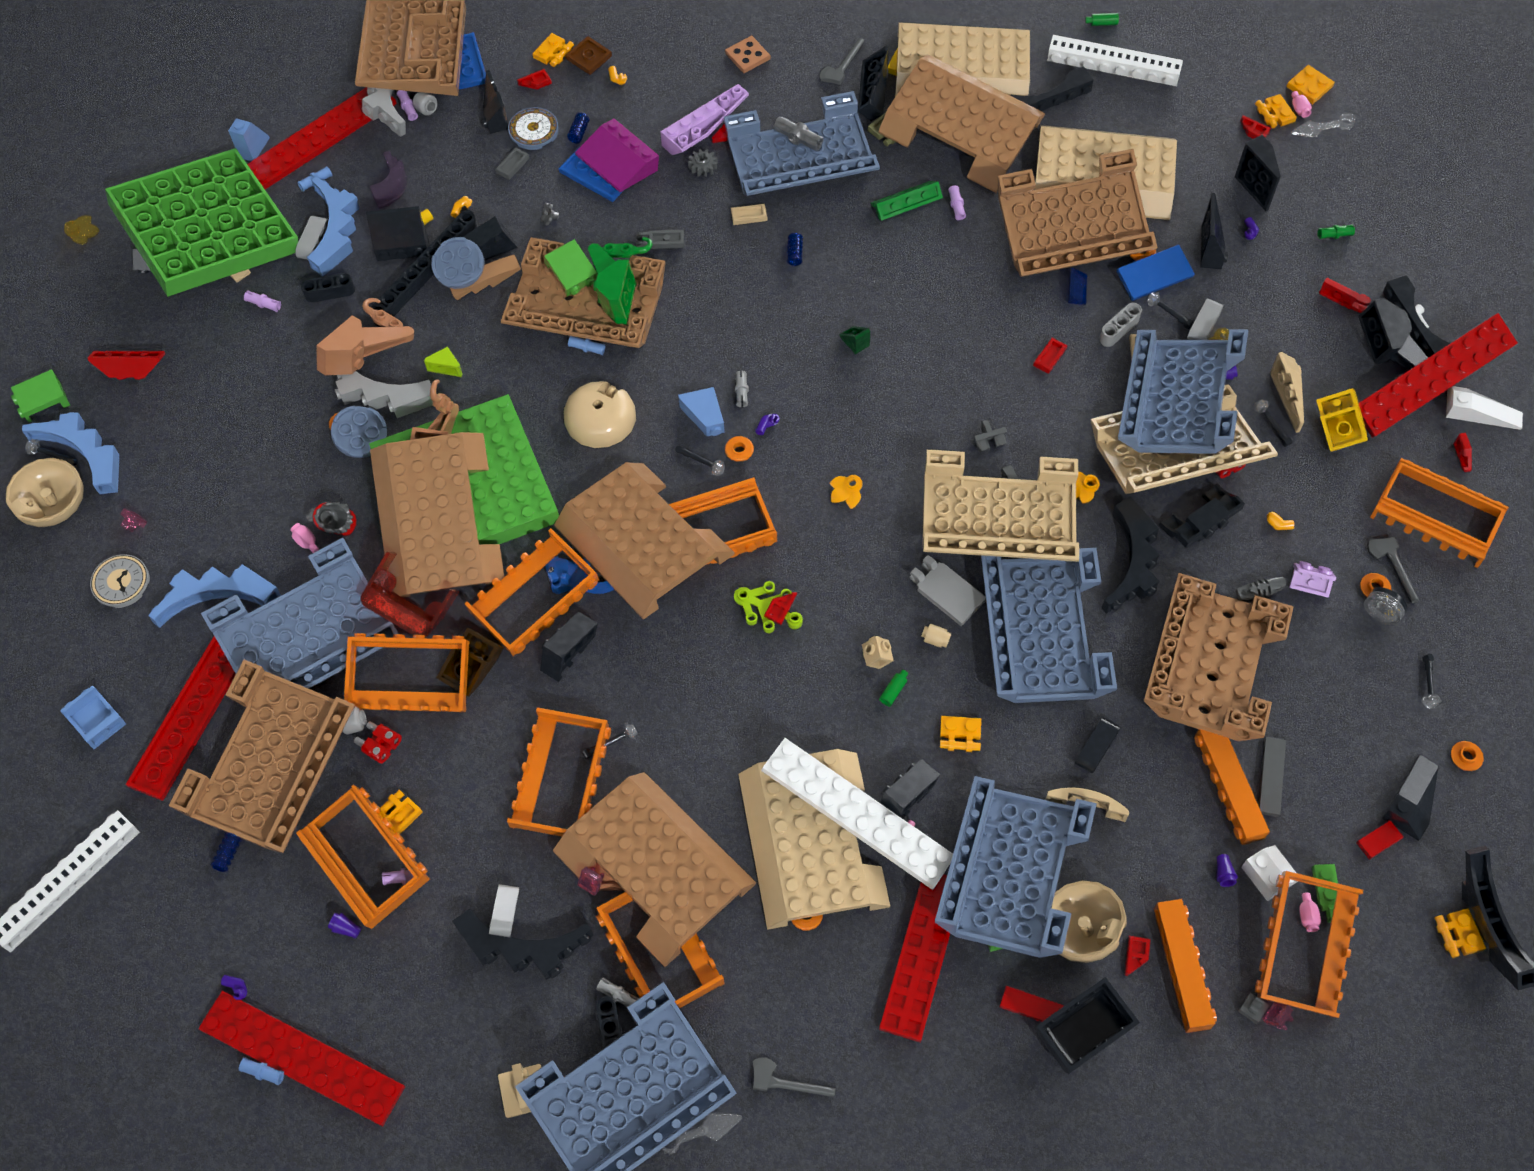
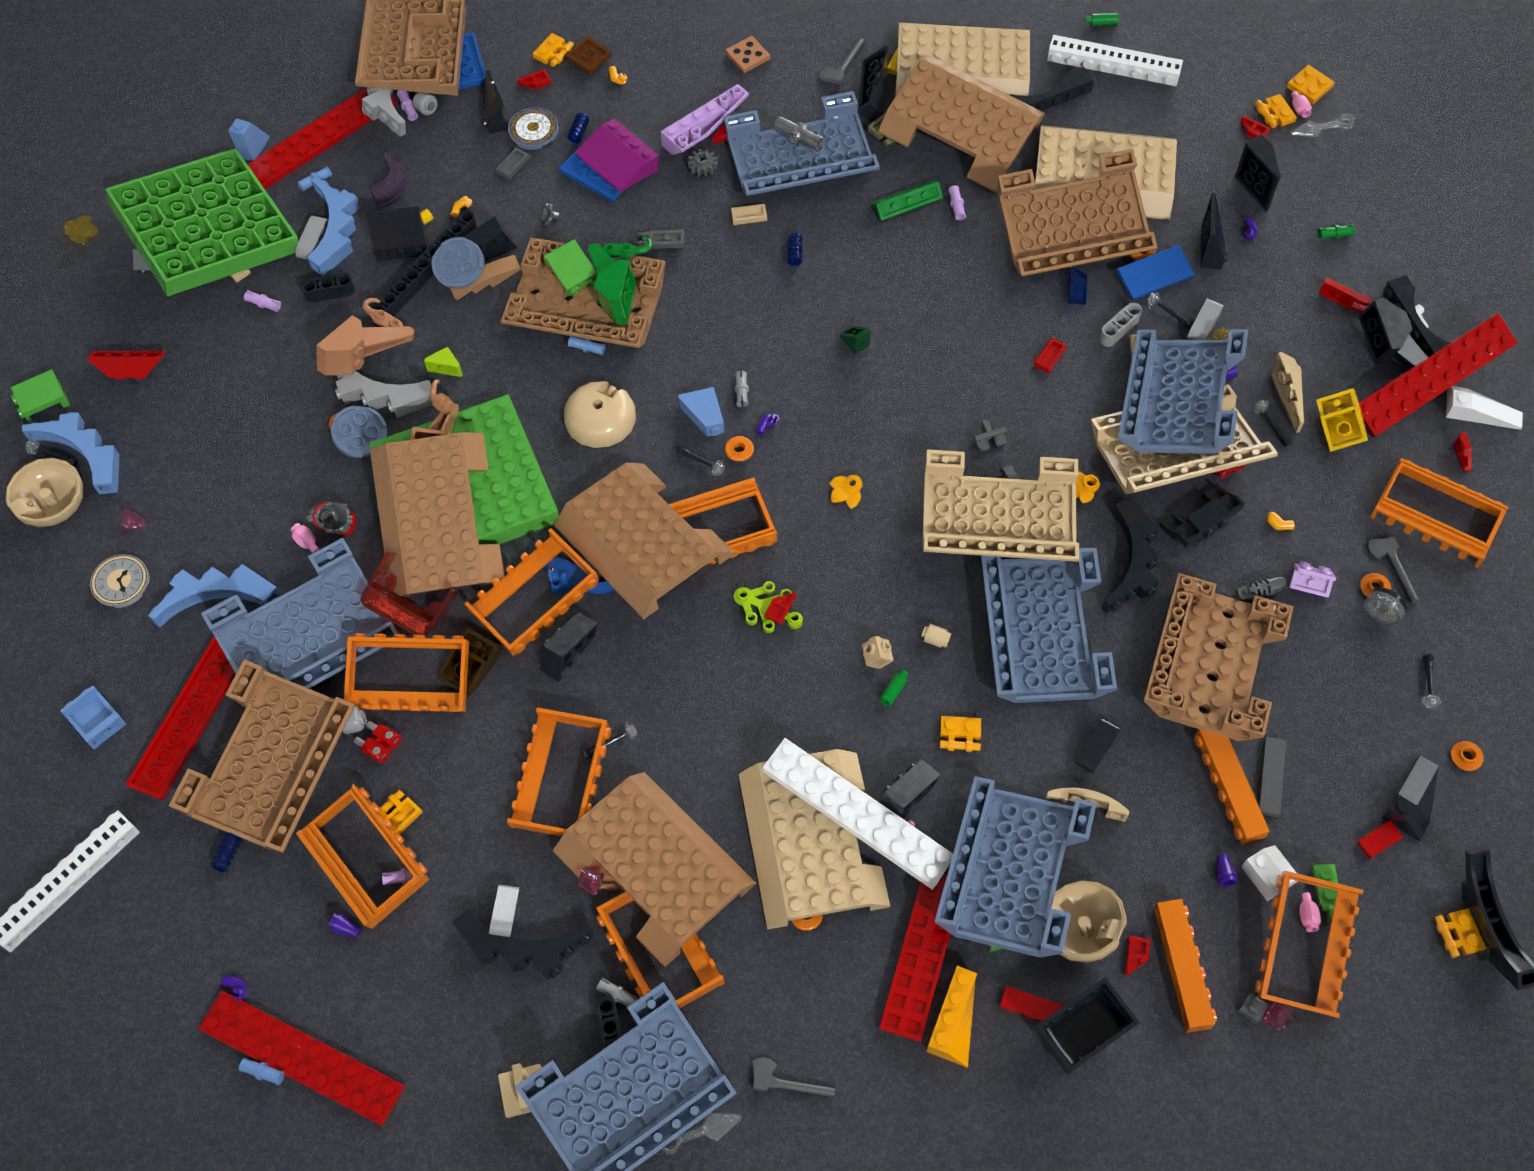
light grey tile [910,555,986,626] -> none
none -> light orange wedge [927,966,977,1068]

